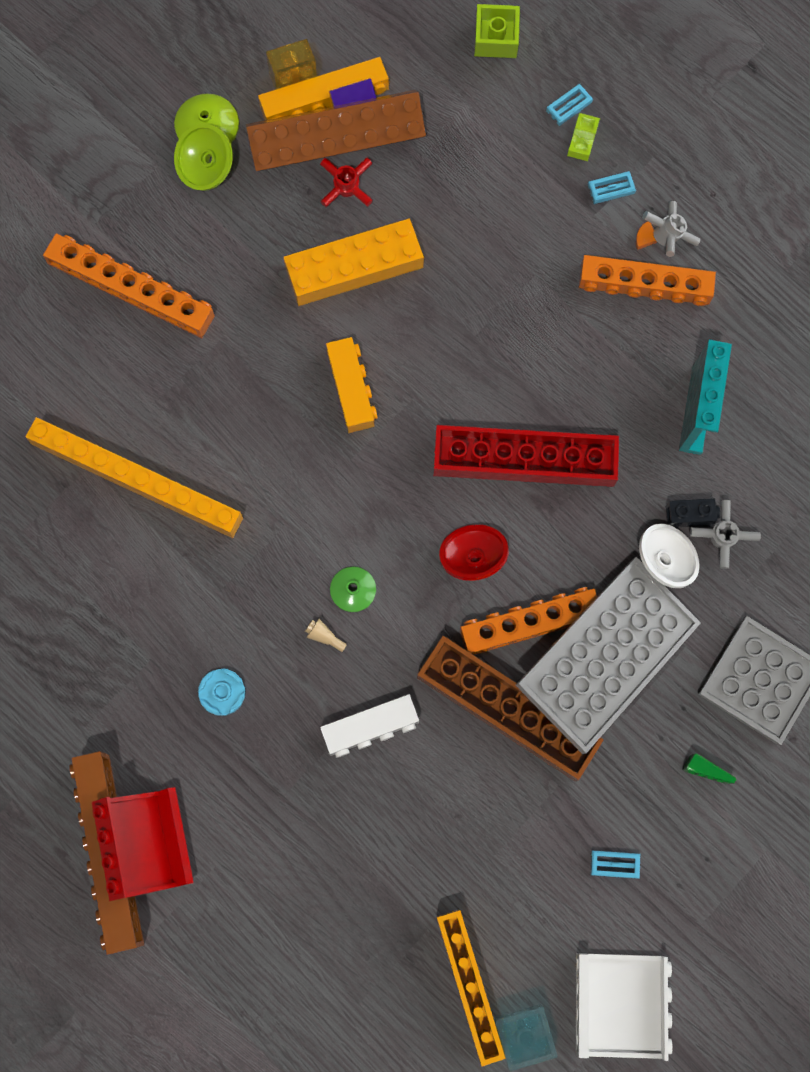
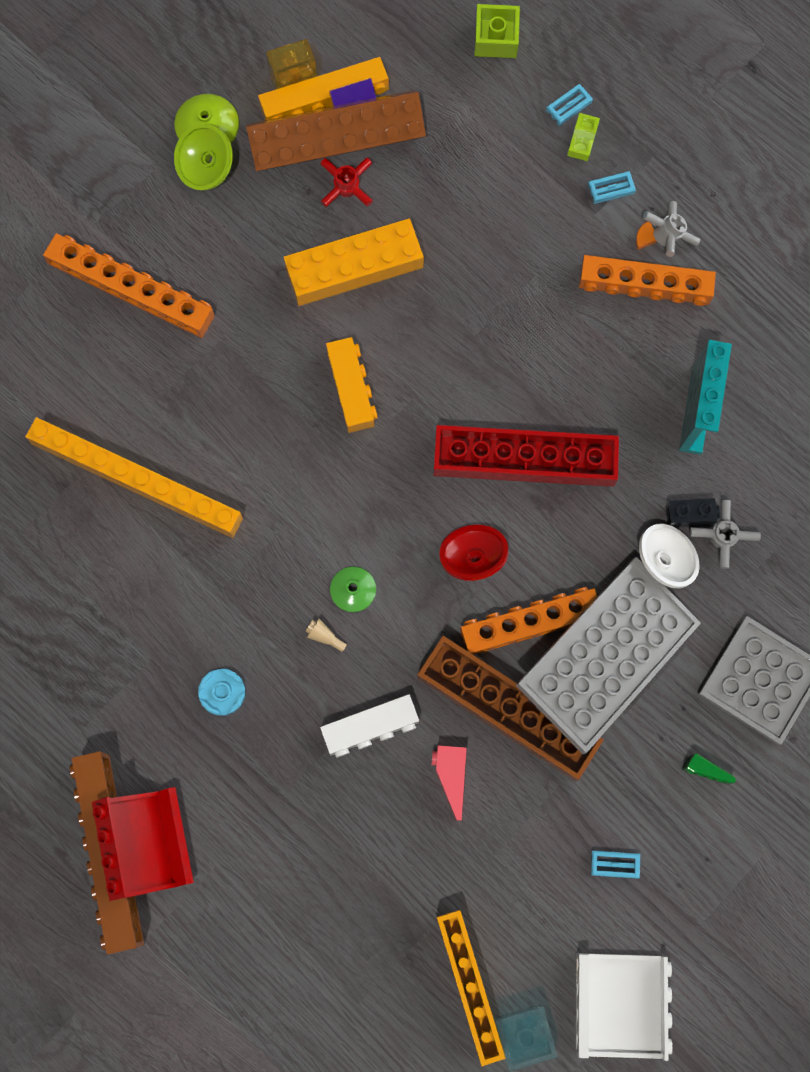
none -> coral slope [431,746,466,821]

